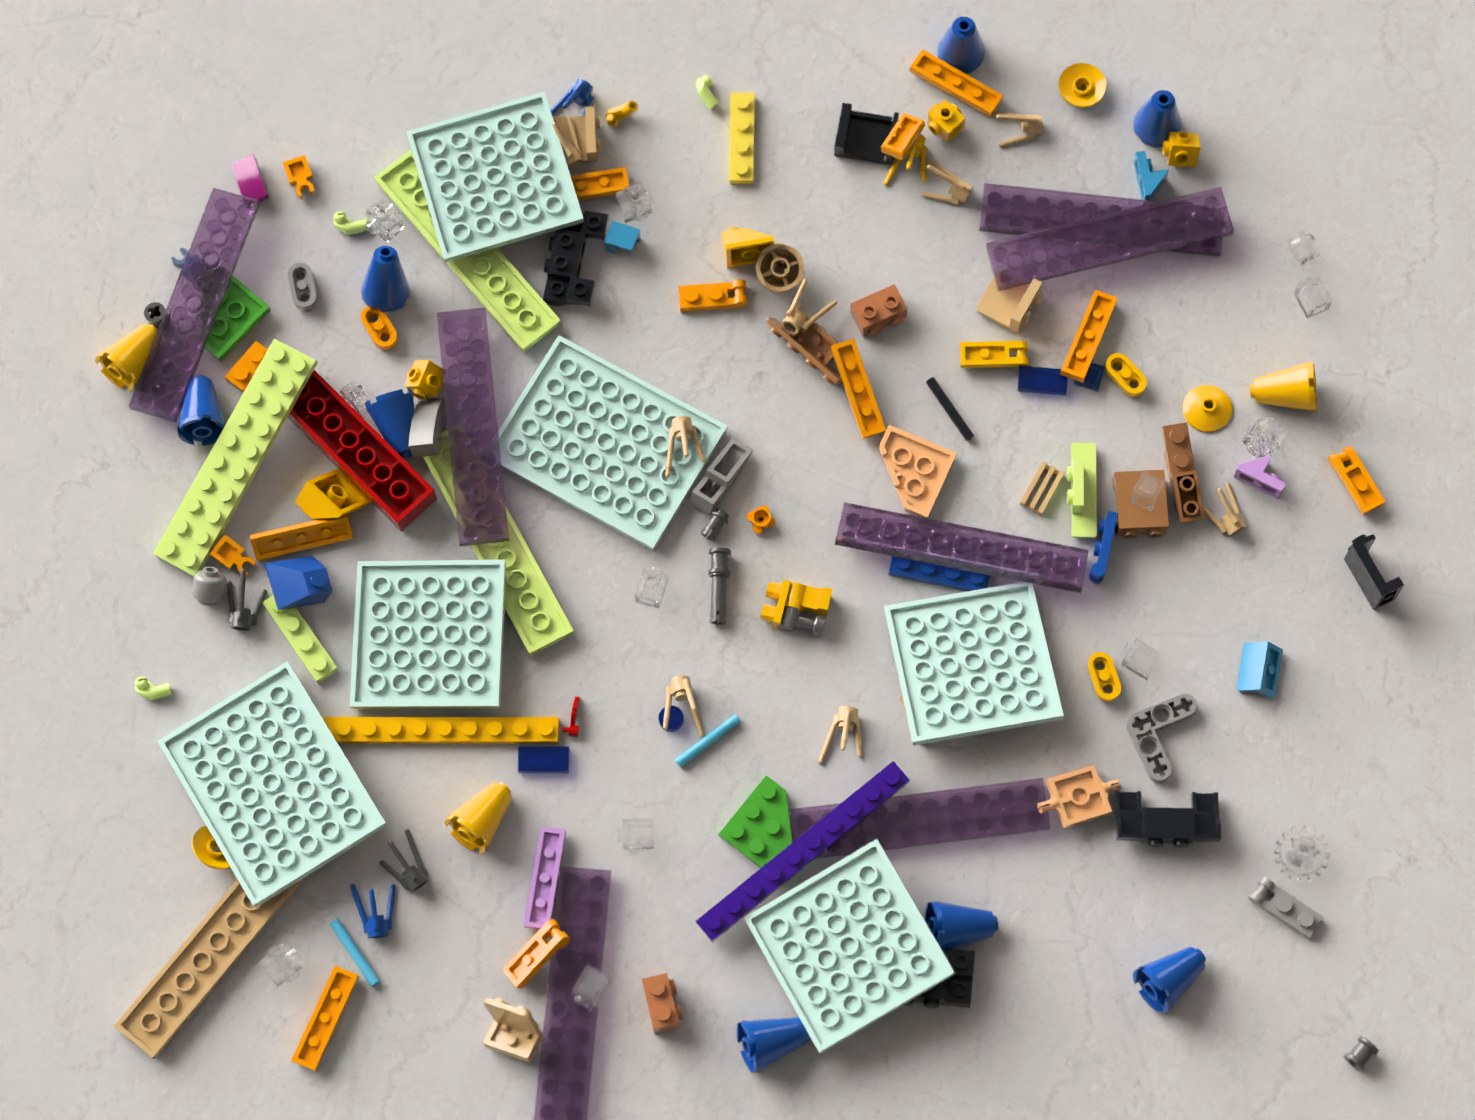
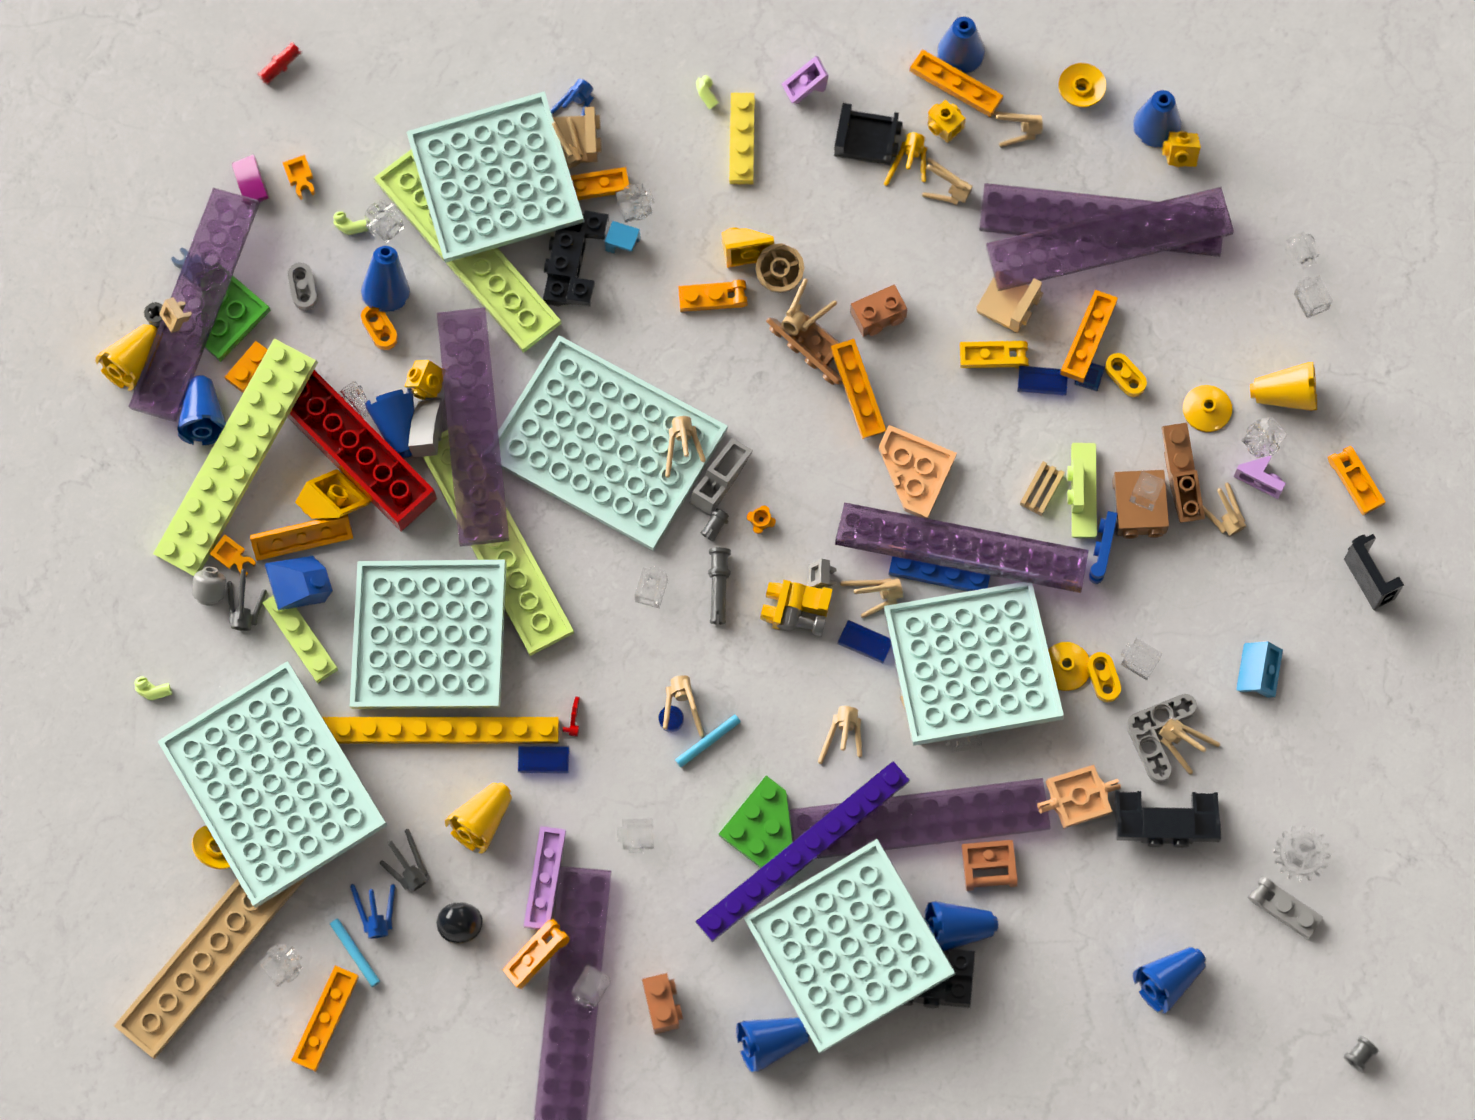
tan bracket [483,998,544,1063] -> none
yellow arm [605,100,638,126] -> none
light orange plate [881,113,925,160] -> none
black bar [926,377,974,441] -> none
dark azure slope [1133,151,1169,205] -> none
none -> tan tile [160,297,192,333]
none -> red pin [257,42,302,85]
none -> black hat [436,902,482,944]
none -> lavender slope [782,56,829,104]
none -> light grey tile [808,559,837,588]
none -> clear blue tile [838,620,892,664]
none -> tan plant [840,578,903,618]
none -> nougat plate [961,840,1018,891]
none -> yellow dish [1048,642,1090,691]
none -> tan plant [1159,718,1220,774]

